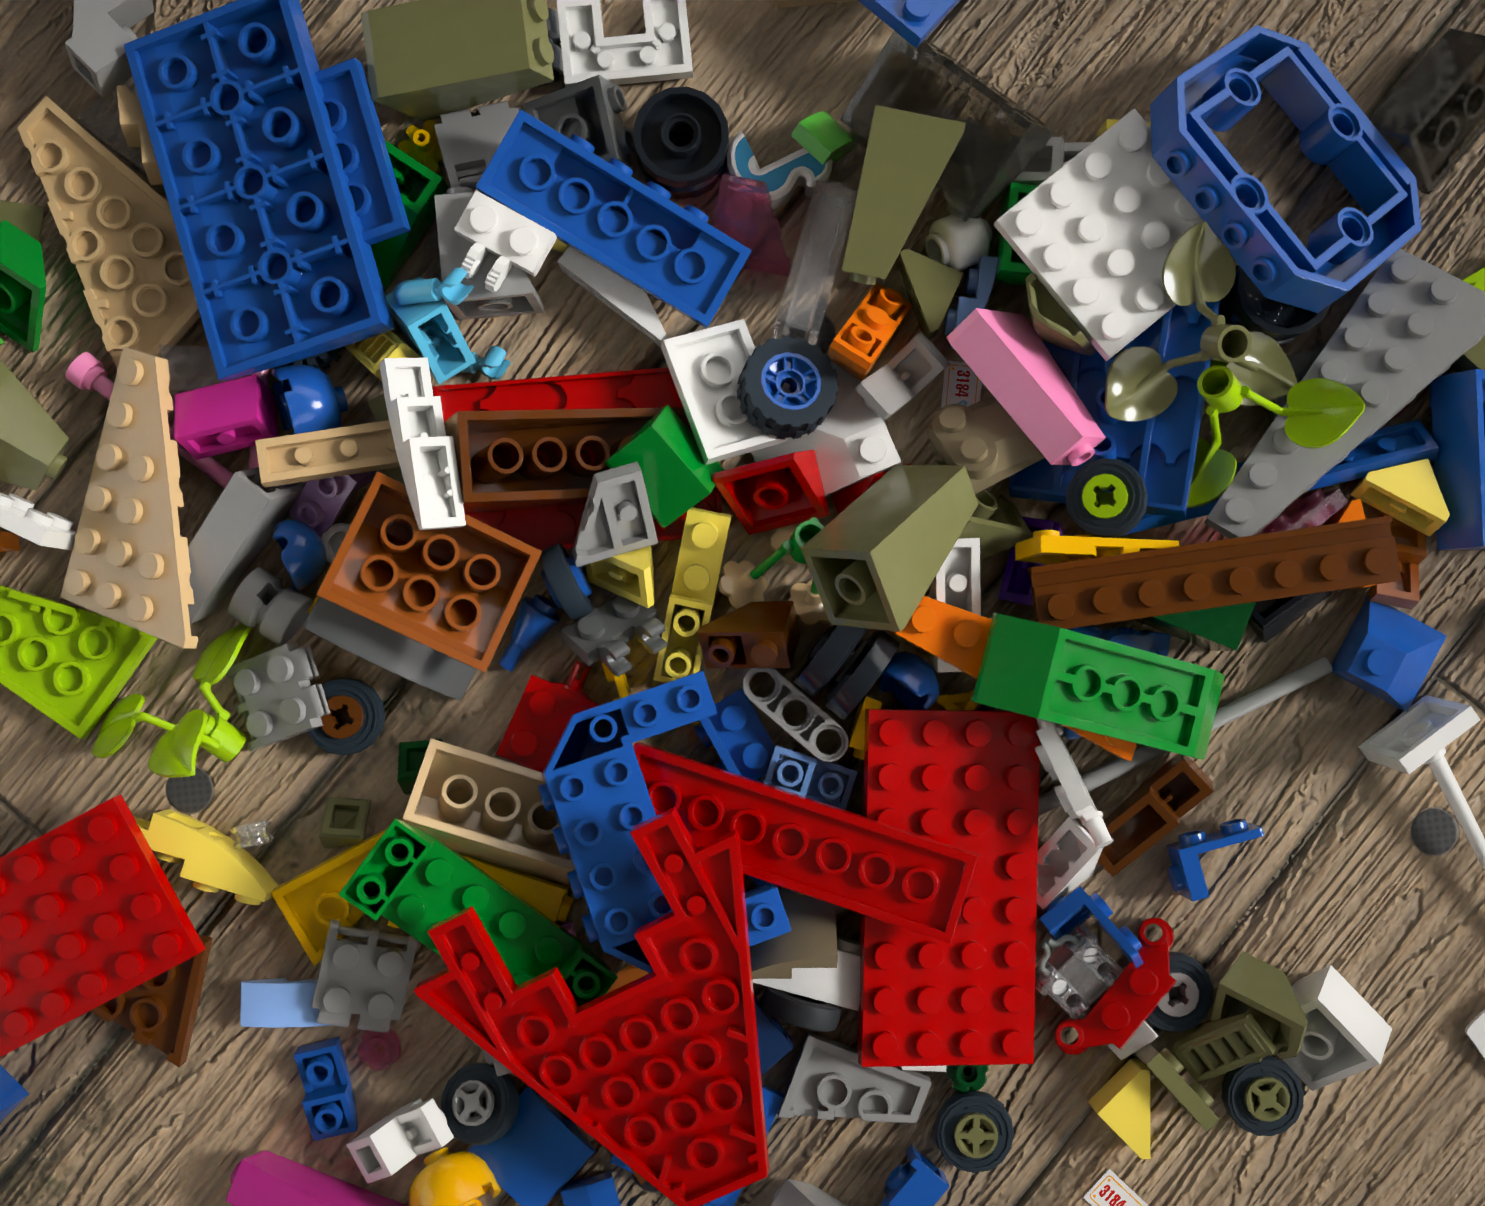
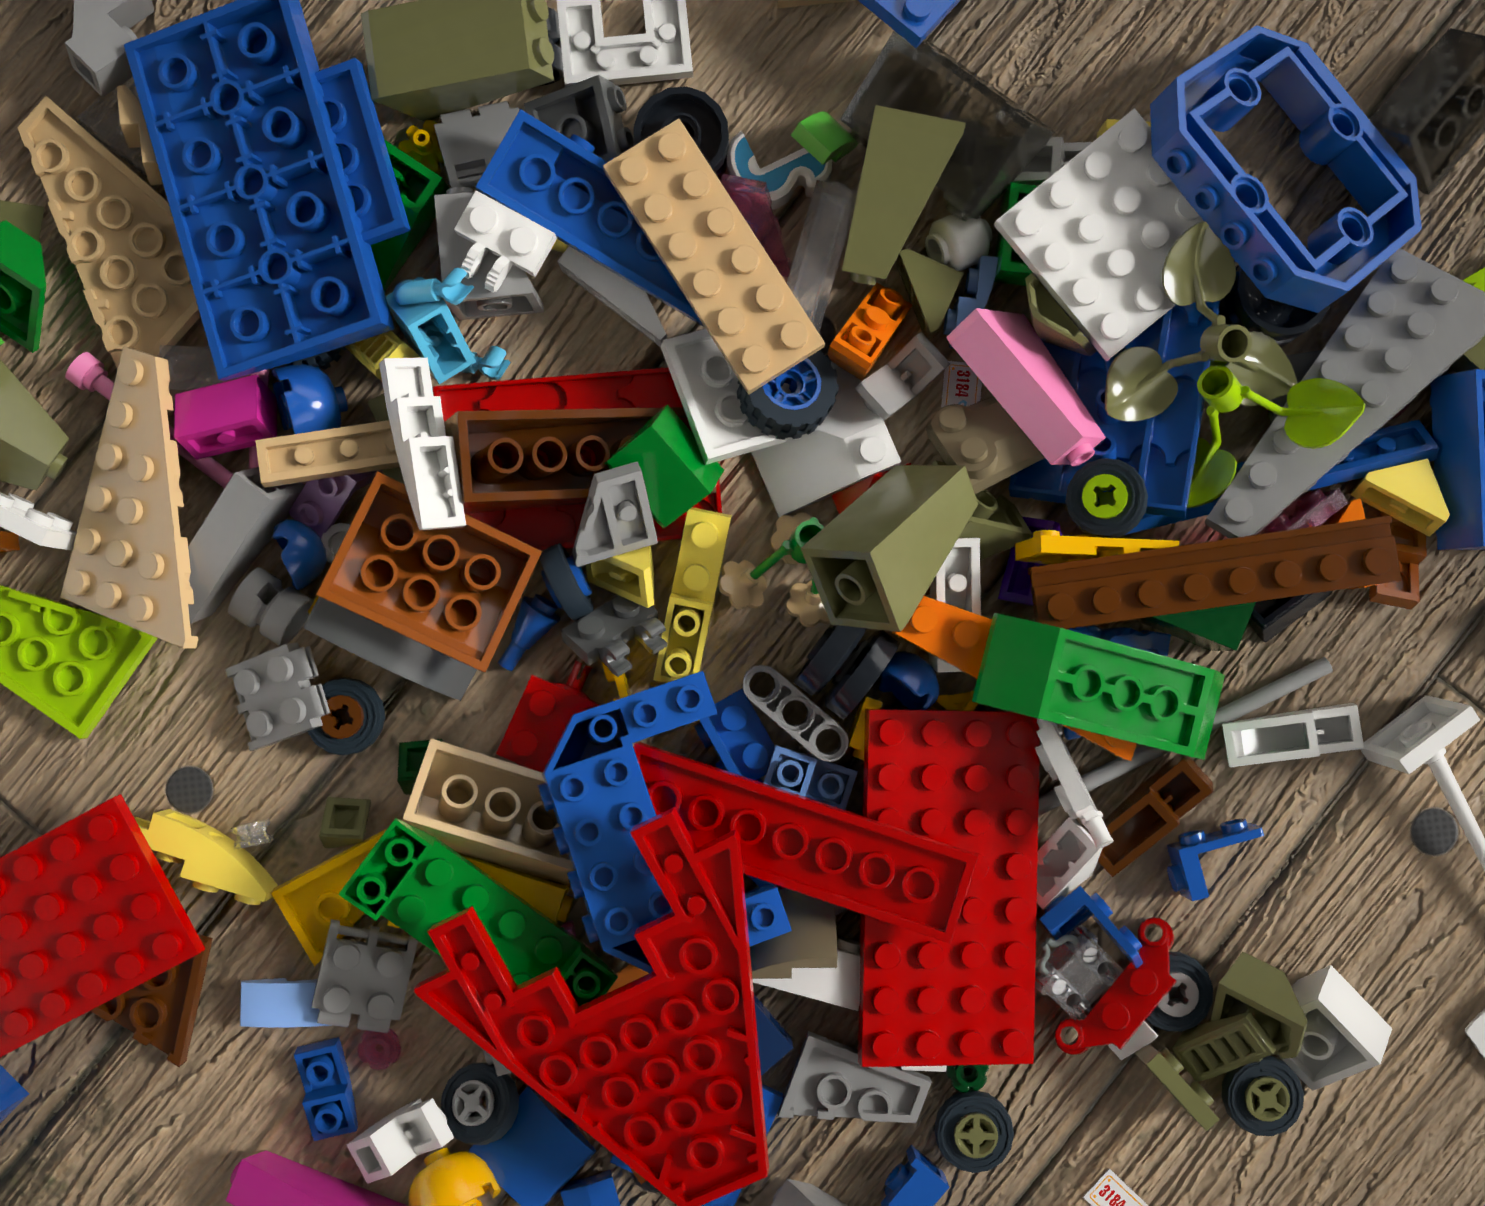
lime plant [92,624,253,778] -> none
reddish brown slope [698,601,800,668] -> none
red slope [712,450,829,535] -> none
black tyre [762,986,842,1032] -> none
light yellow slope [1088,1058,1150,1159] -> none
blue slope [1331,595,1447,712] -> none
none -> tan plate [603,118,825,395]
none -> white slope [1222,703,1364,767]

